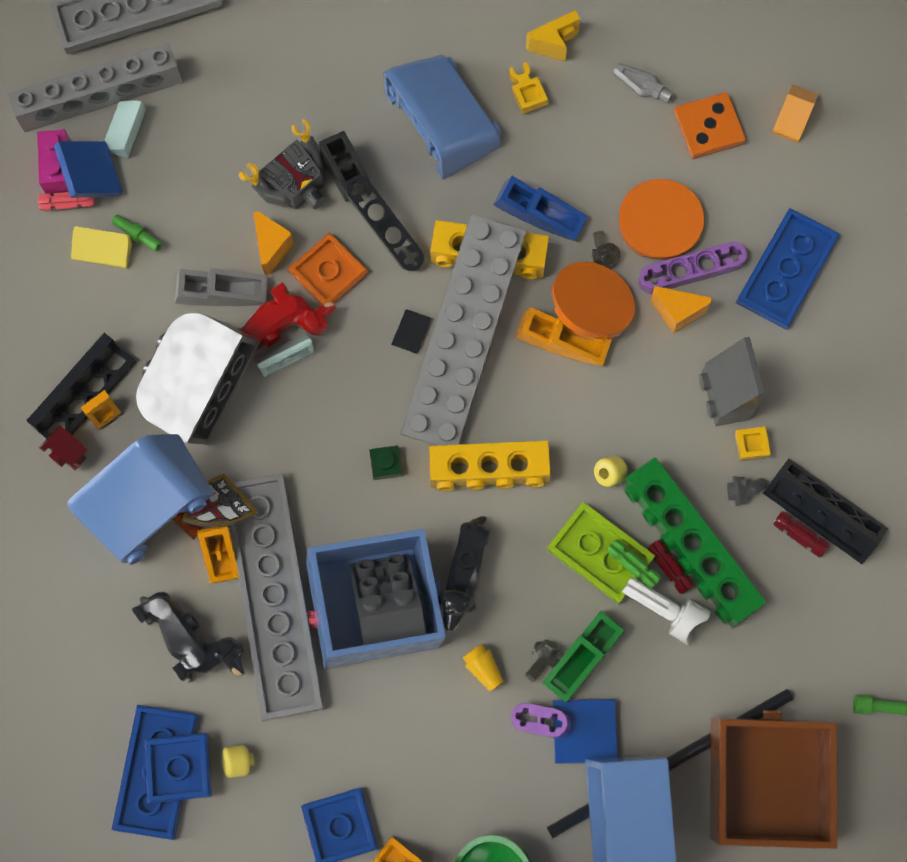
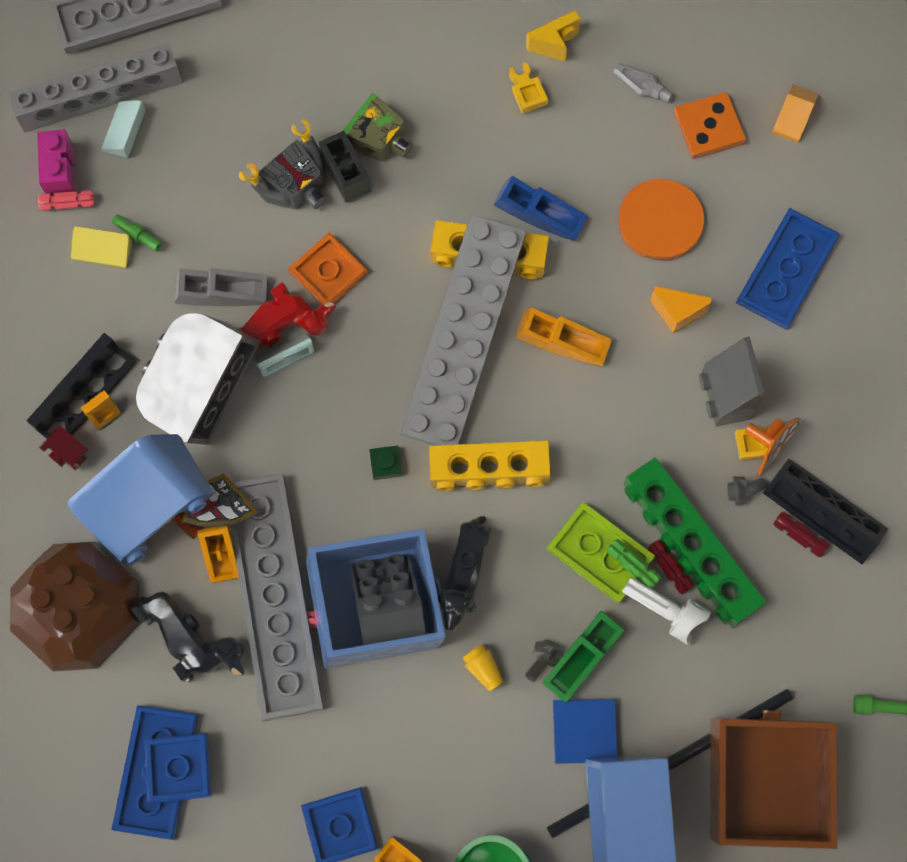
blue tile [54,141,123,198] -> none
light yellow piece [222,745,254,778] -> none
light orange slope [253,211,294,275] -> none
black beam [345,176,424,271] -> none
medium blue windscreen [383,55,501,180] -> none
black piece [391,309,431,354] -> none
medium lavender beam [511,703,571,738] -> none
orange tile [551,261,635,339] -> none
clear smoke plate [592,231,620,269] -> none
light yellow piece [594,455,628,487] -> none
medium lavender beam [638,242,747,294] -> none
none -> reddish brown rock [10,541,140,672]
none -> olive torso [342,92,412,161]
none -> orange shield [744,417,802,477]

